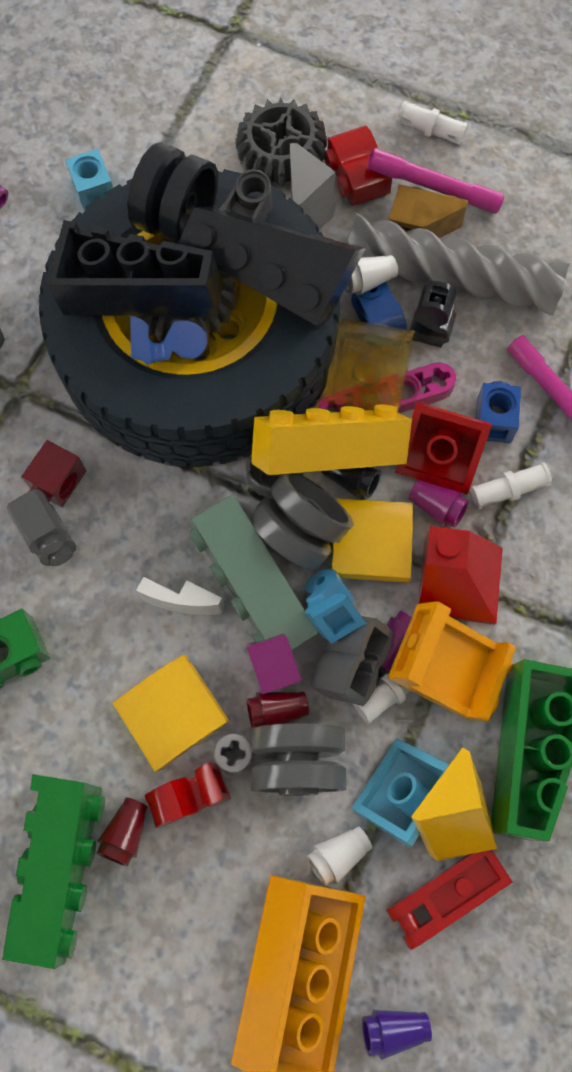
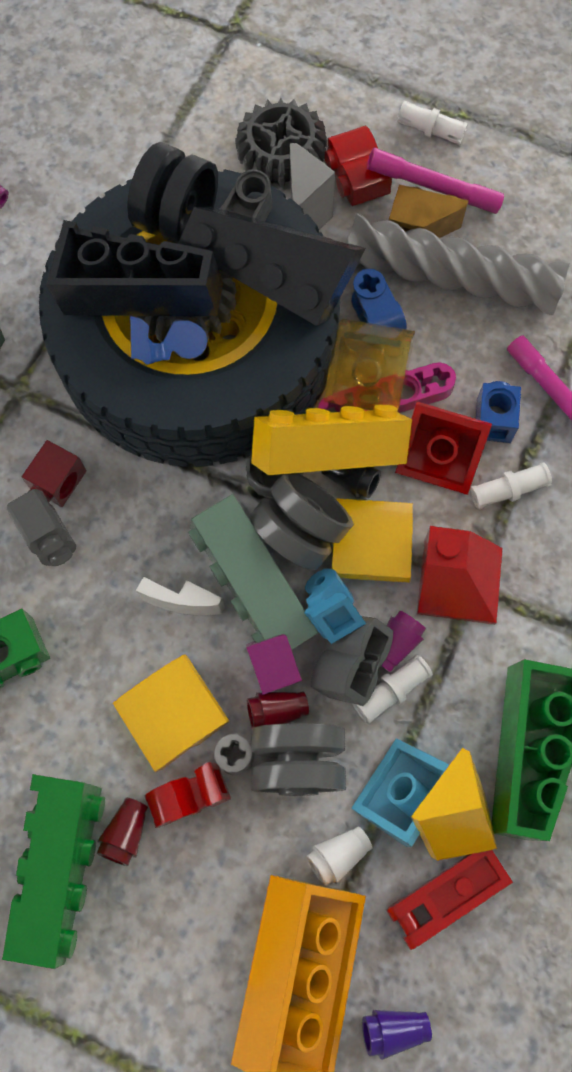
medium azure brick [65,149,113,212] -> none
white cone [345,255,398,295] -> none
light orange panel [387,601,516,722] -> none
black leg [407,281,457,348] -> none
magenta cone [408,480,469,528] -> none

